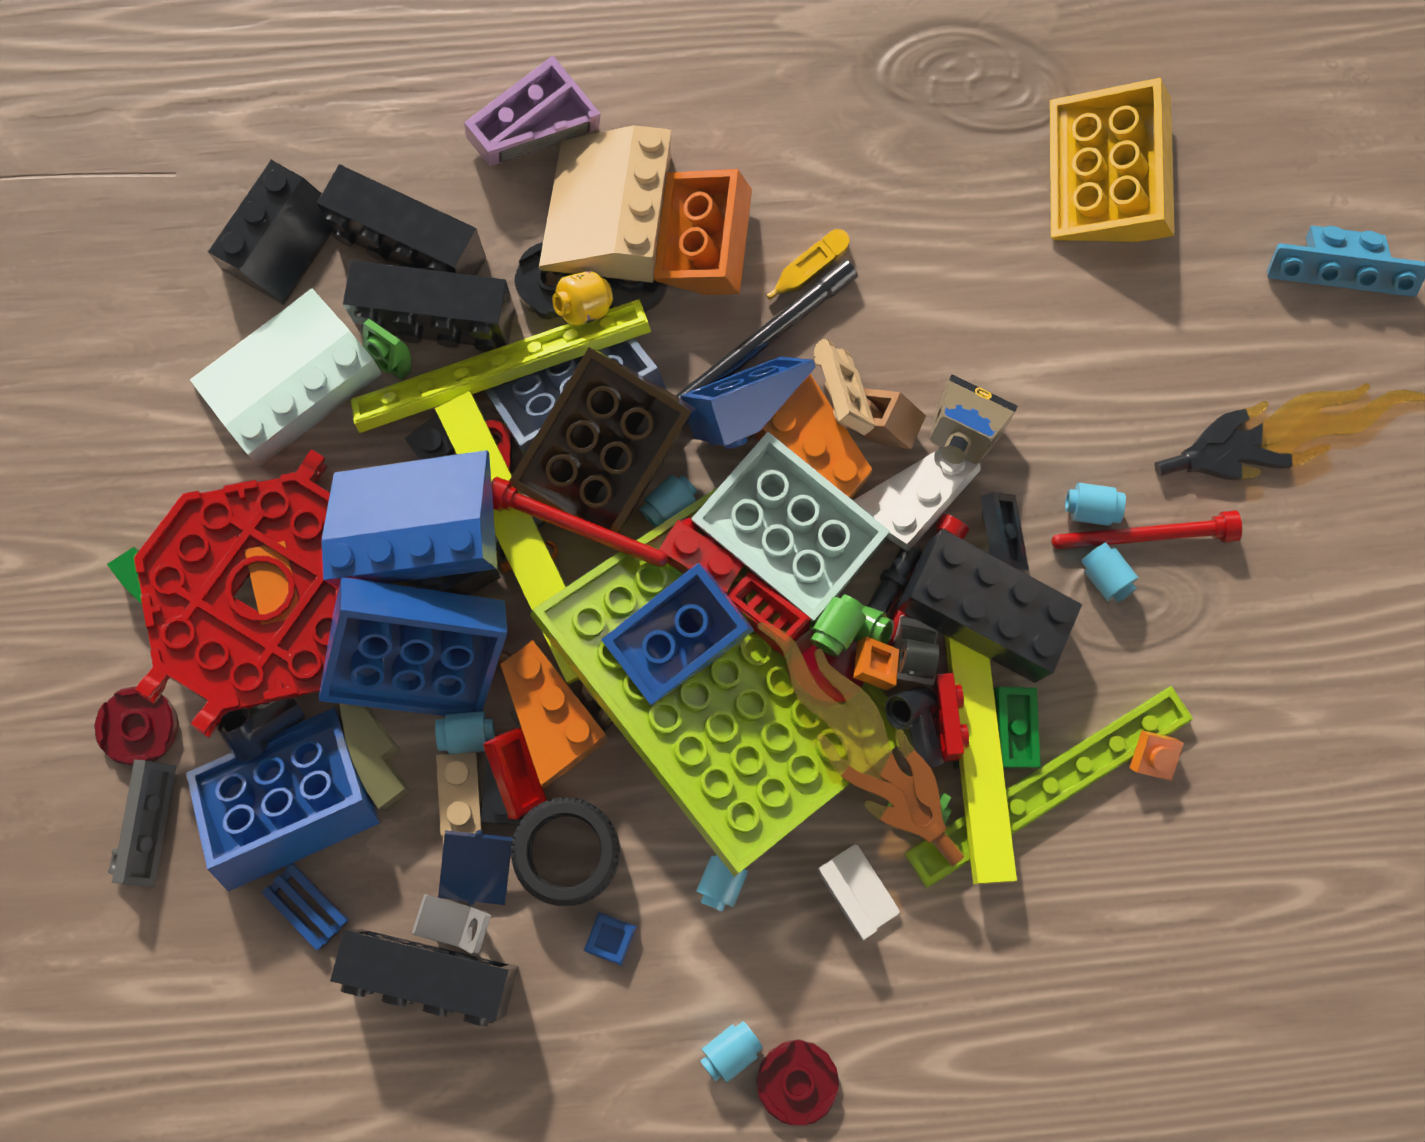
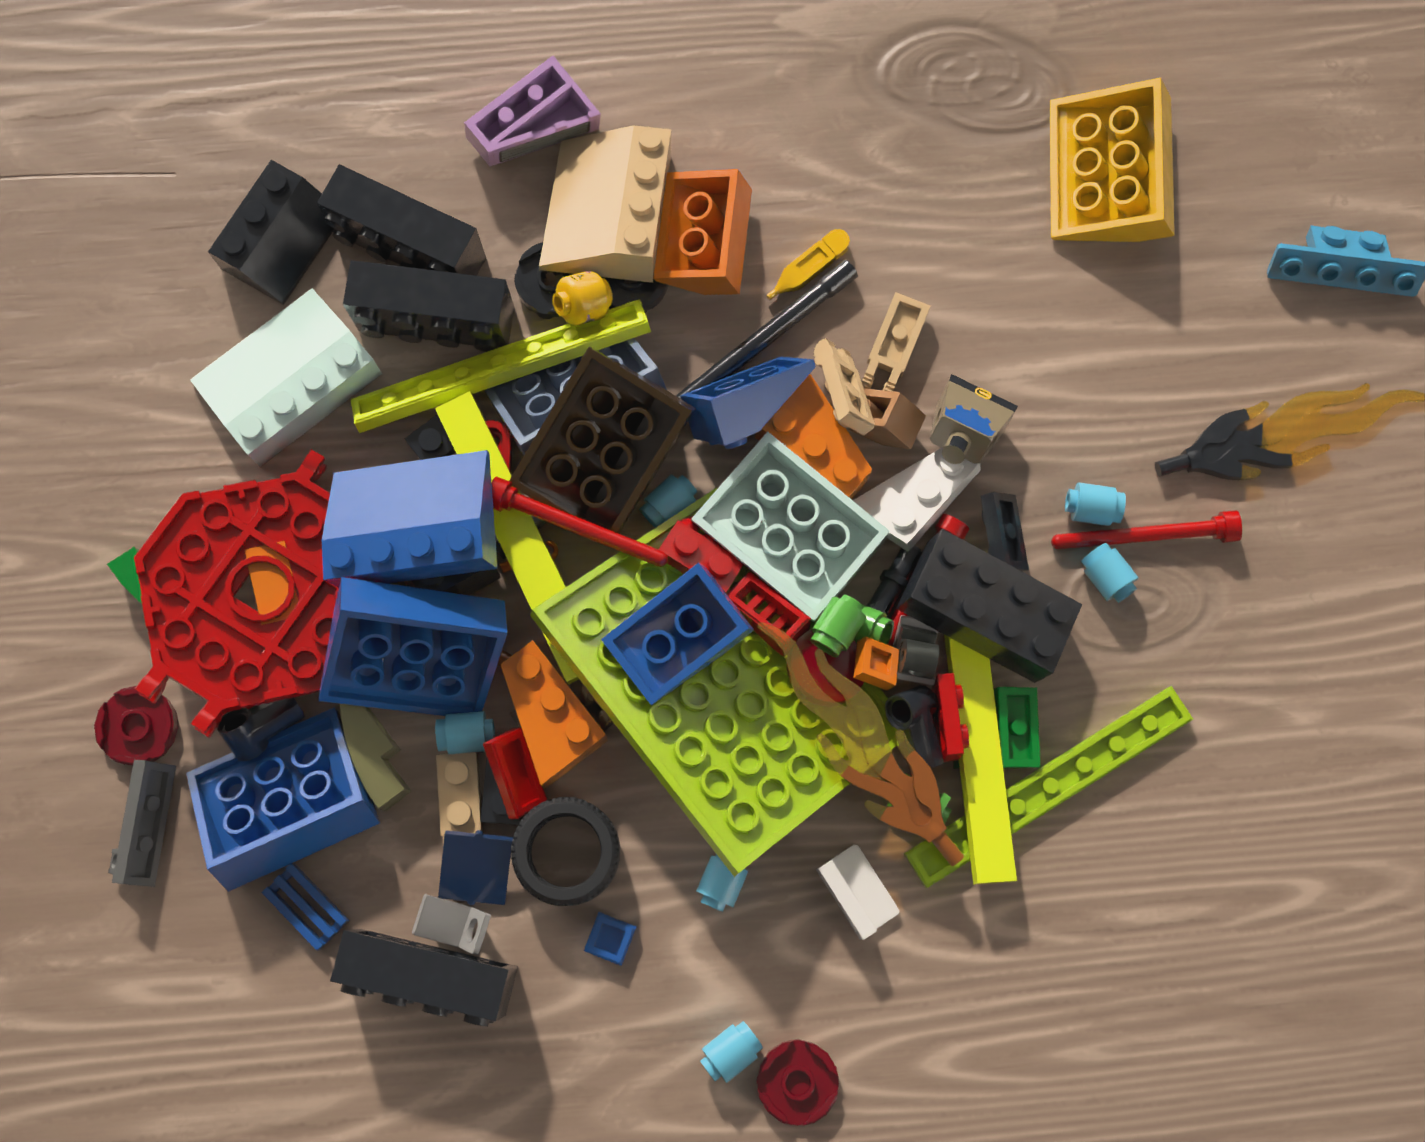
bright green slope [363,319,411,380] -> none
orange plate [1129,730,1184,781] -> none
none -> tan hinge [862,292,931,391]

